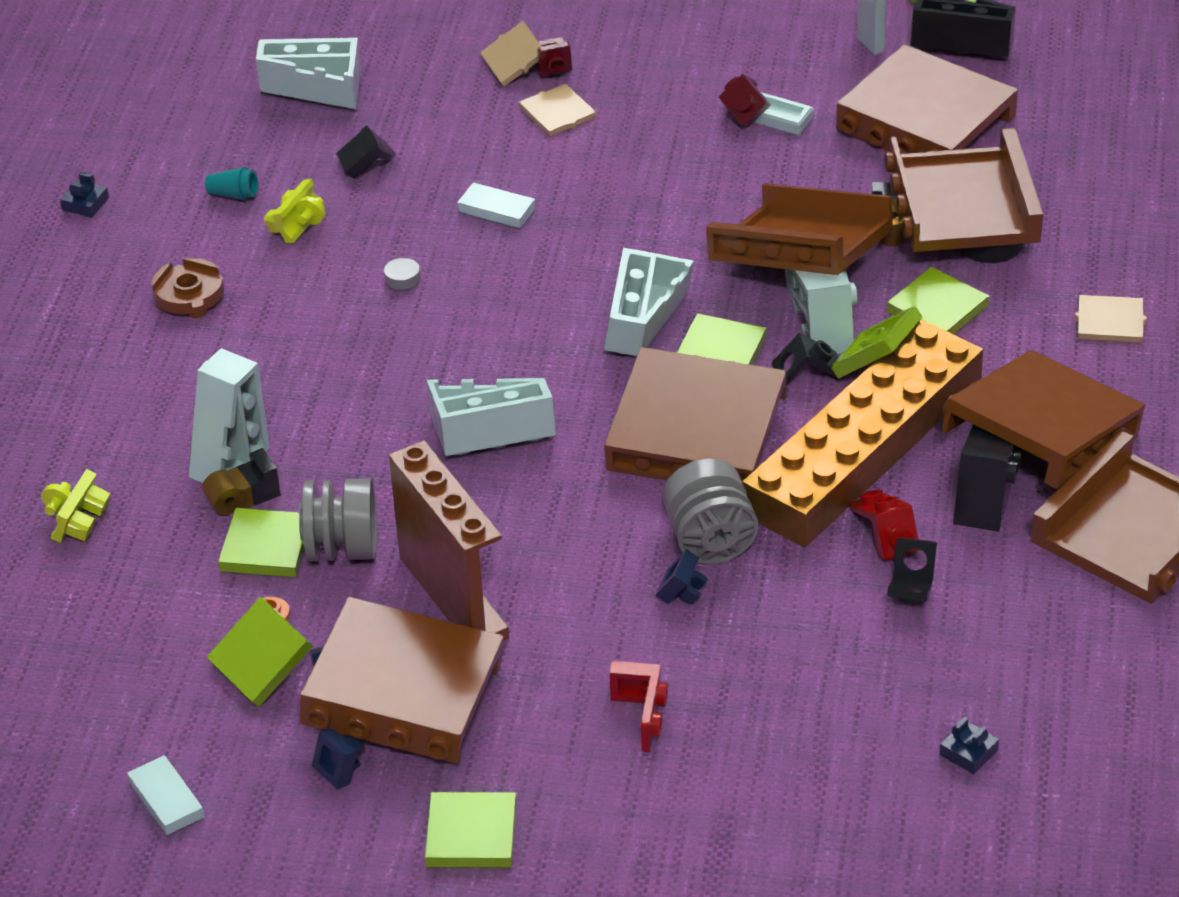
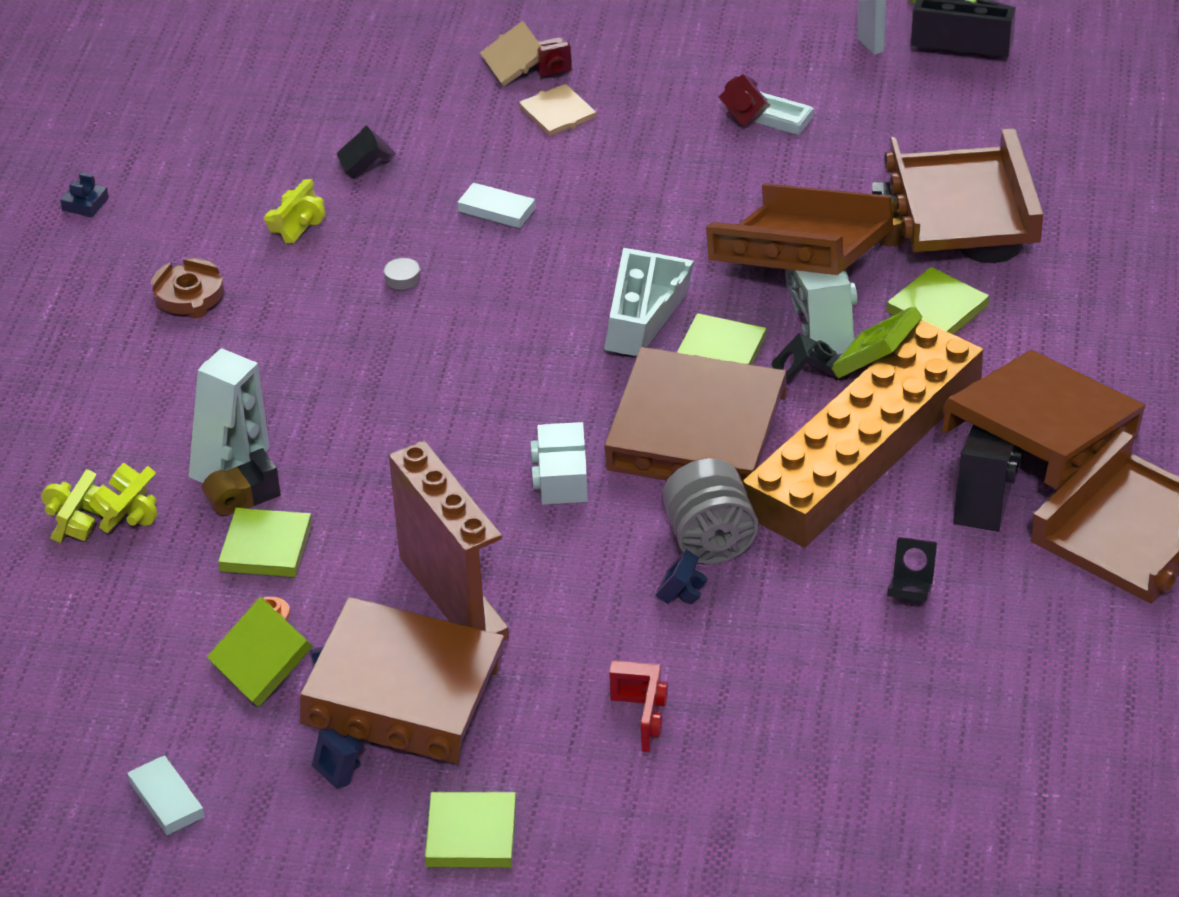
teal cone [205,166,259,201] -> none
light aqua wedge [256,38,361,109] -> none
light grey wheel [299,478,377,562] -> none
light aqua wedge [427,378,556,456] -> none
panel [836,44,1018,154] -> none
red bracket [849,490,920,560] -> none
dark blue tile [939,716,999,775] -> none
tan piece [1075,295,1147,343] -> none
none -> neon yellow hips [88,463,158,534]
none -> light aqua piece [531,422,588,505]

